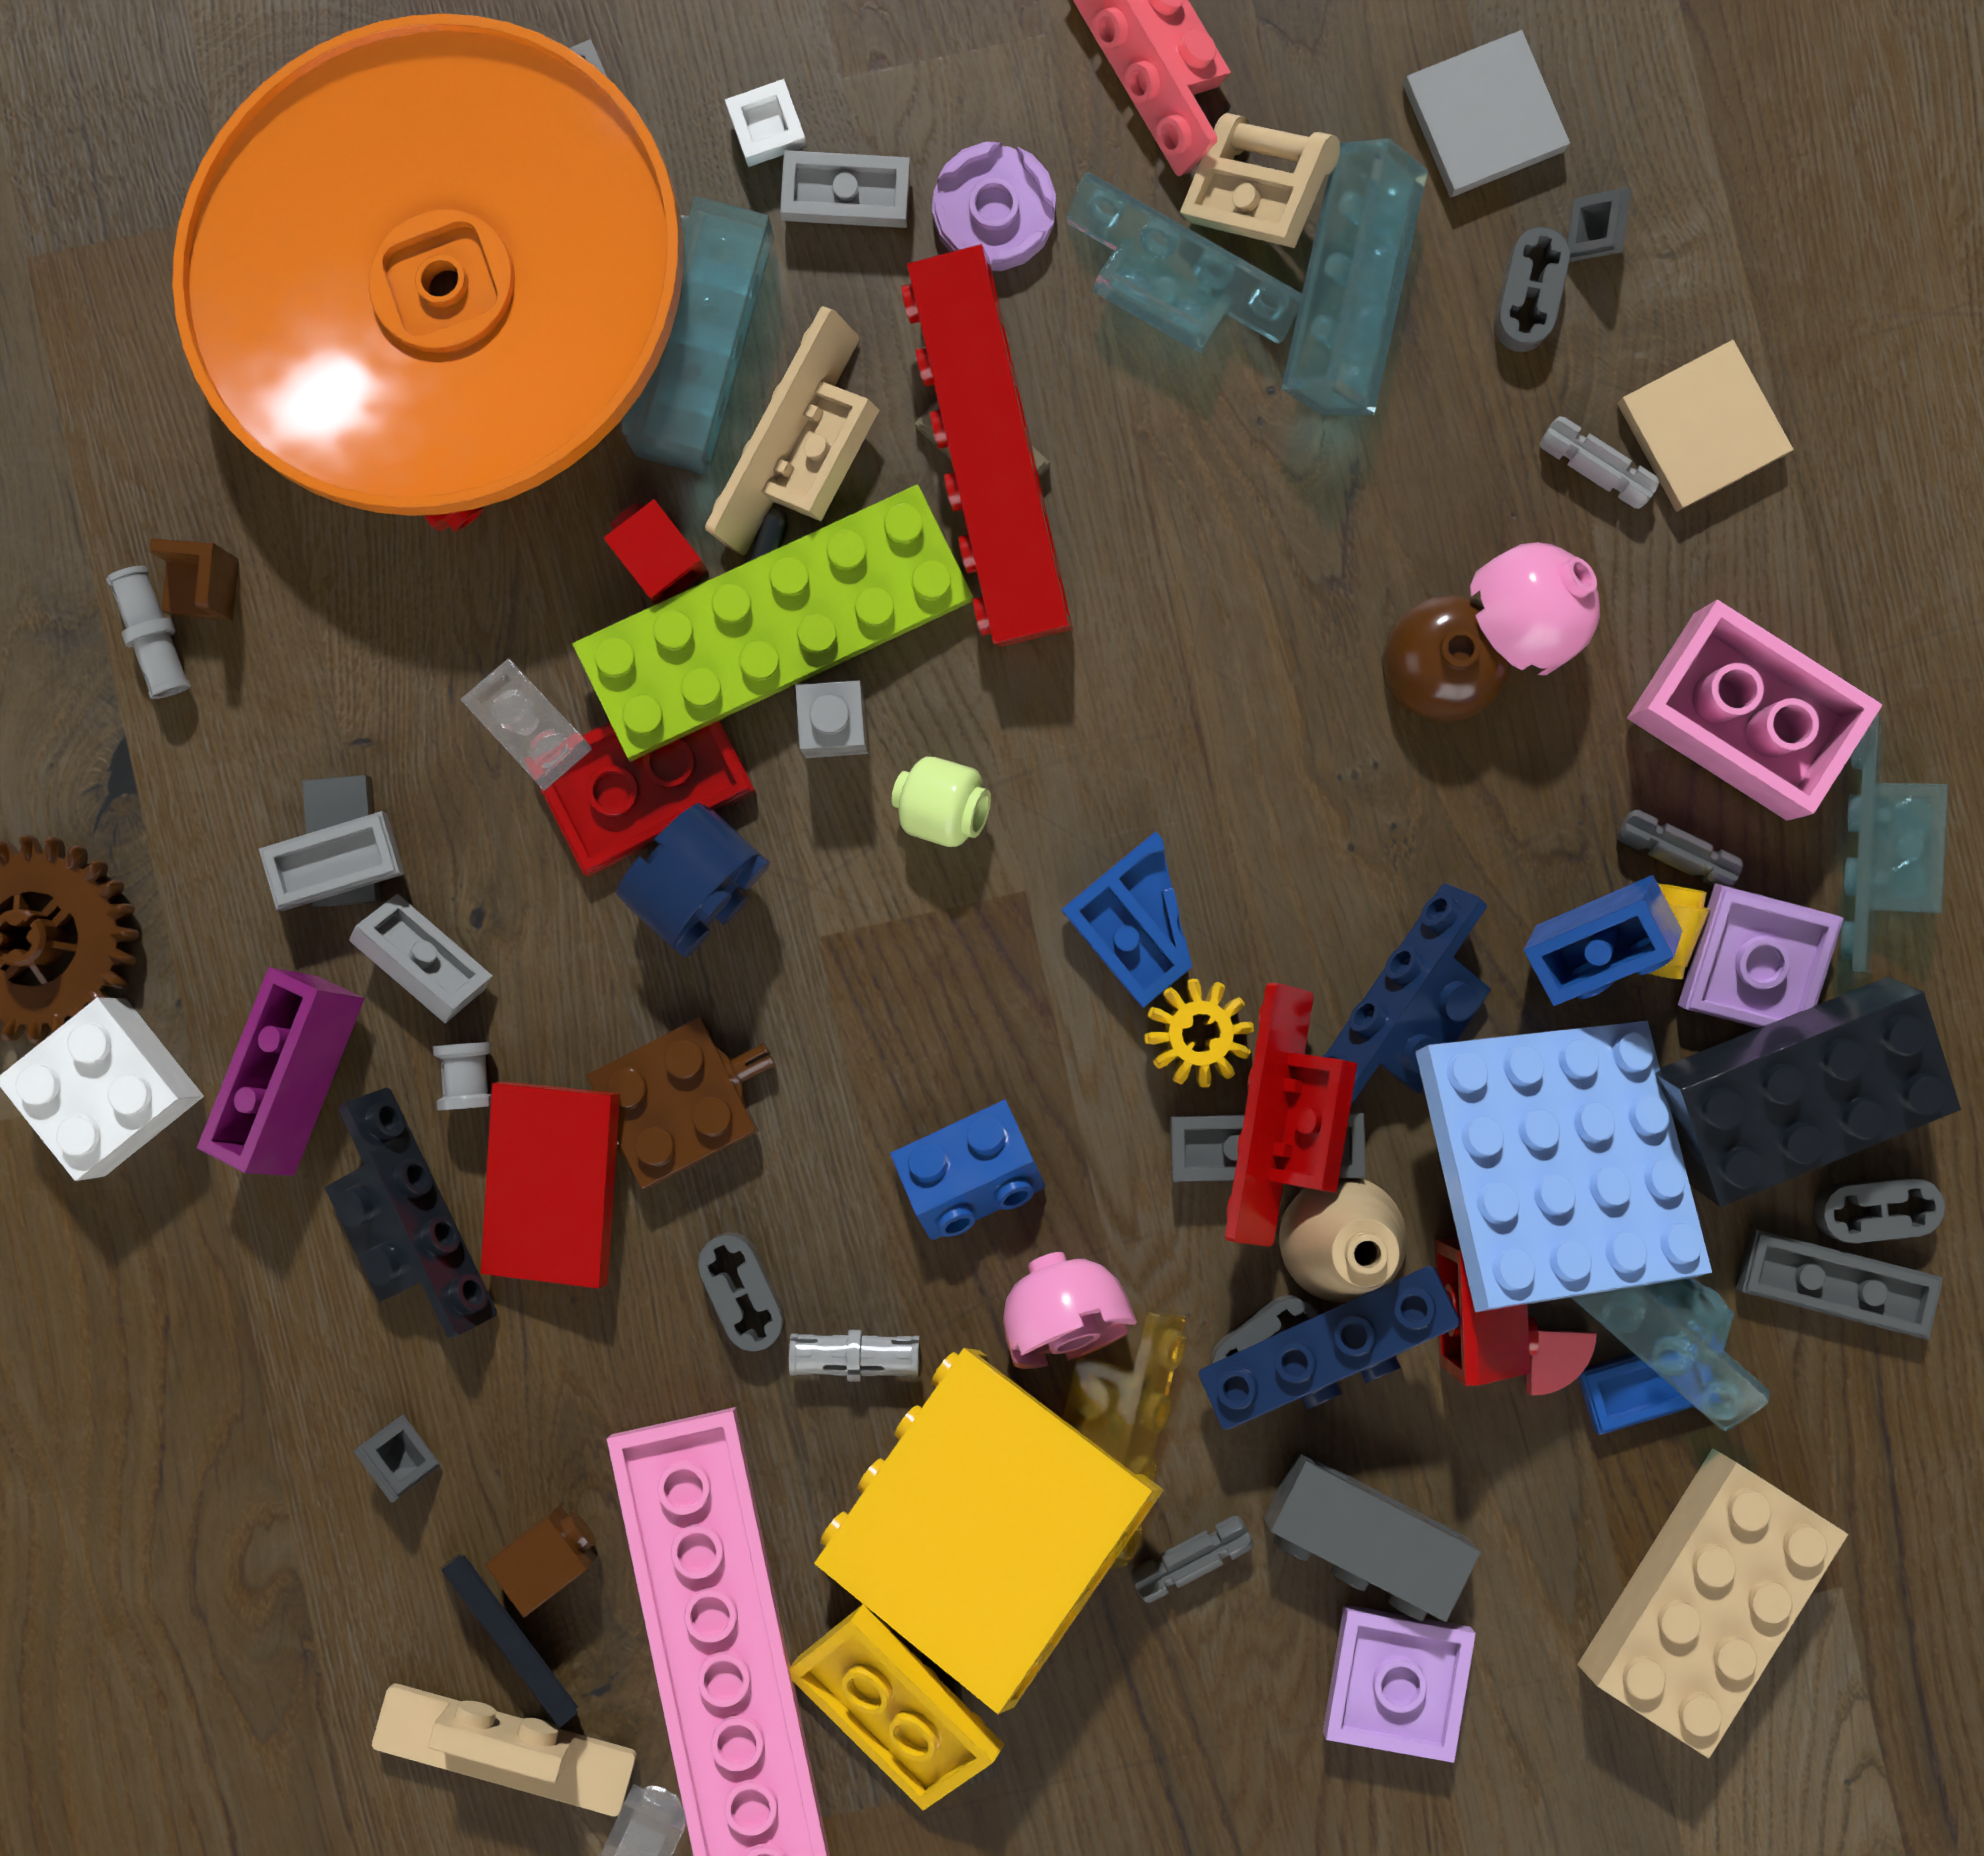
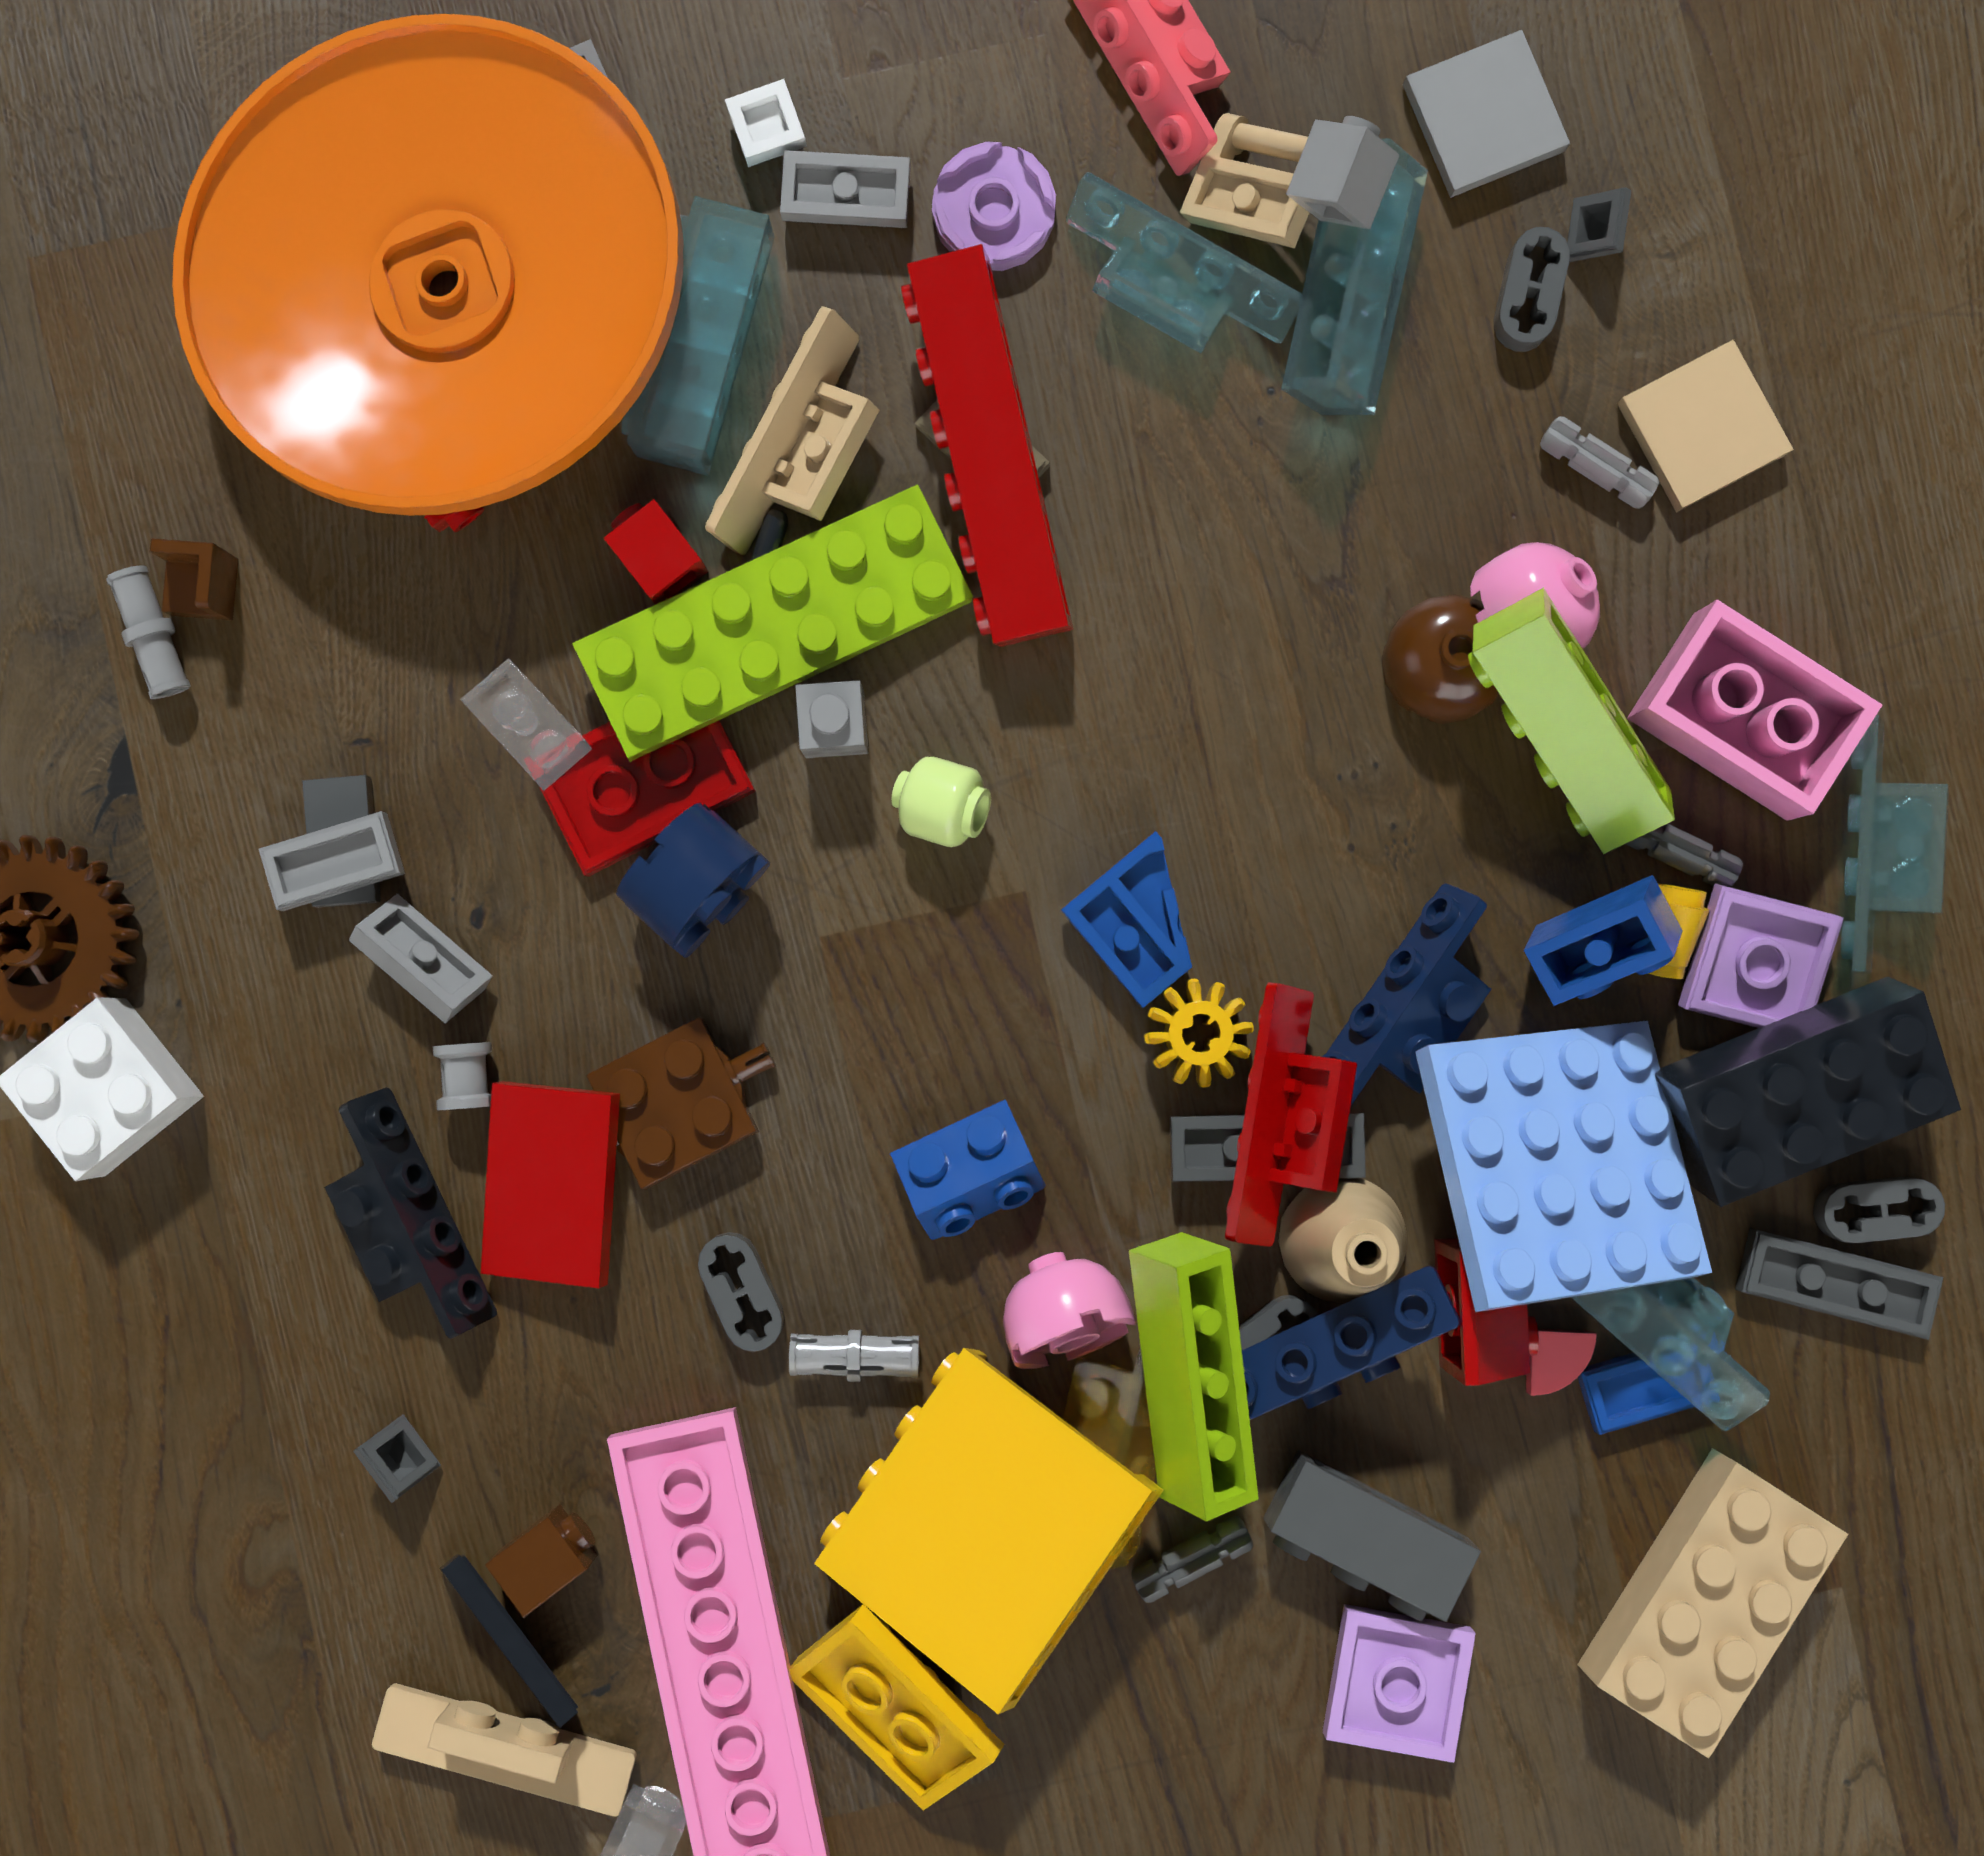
magenta brick [197,967,365,1176] -> none
none -> lime brick [1129,1232,1259,1521]
none -> light grey brick [1286,116,1400,229]
none -> lime brick [1468,587,1675,854]

